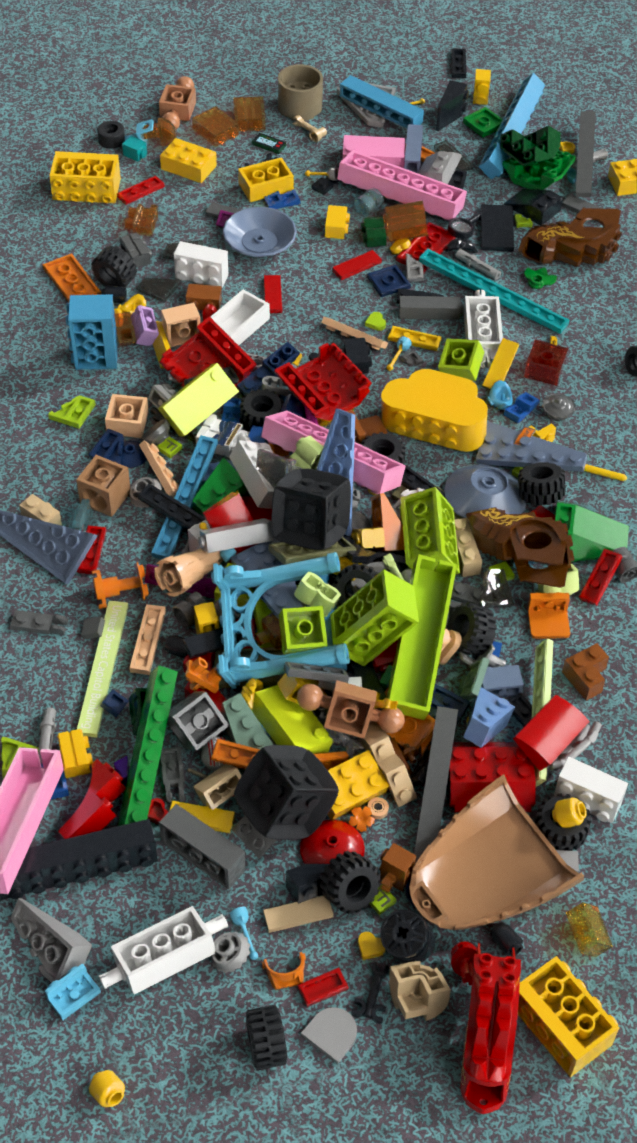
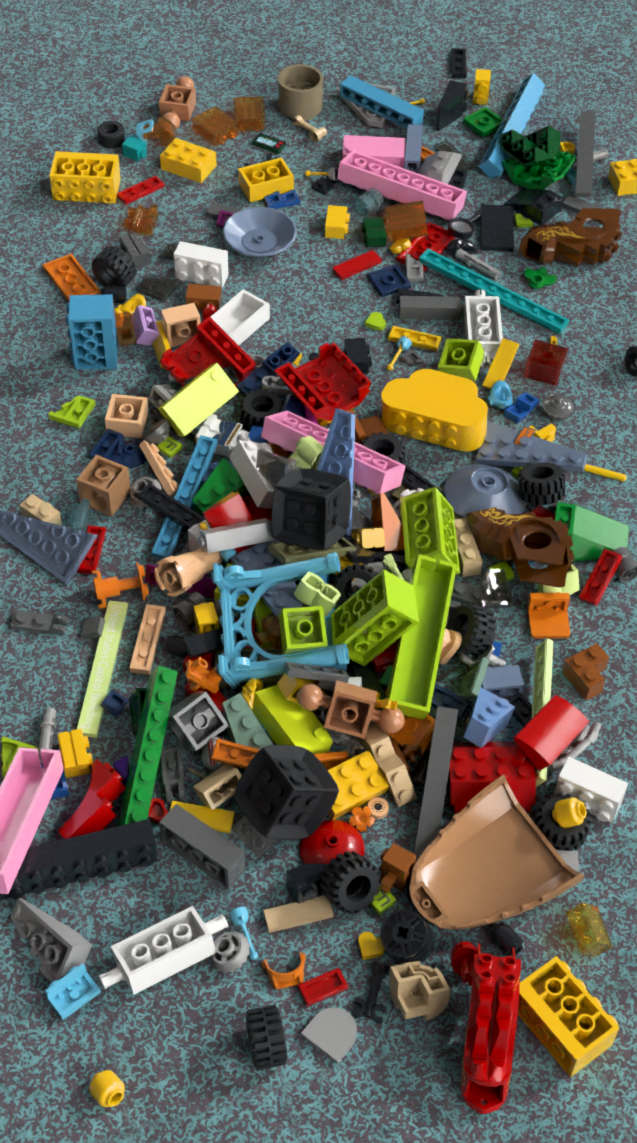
blue slope [222,398,241,424] -> none
red tile [264,275,282,313] -> none
light nougat plate [321,317,388,350] -> none

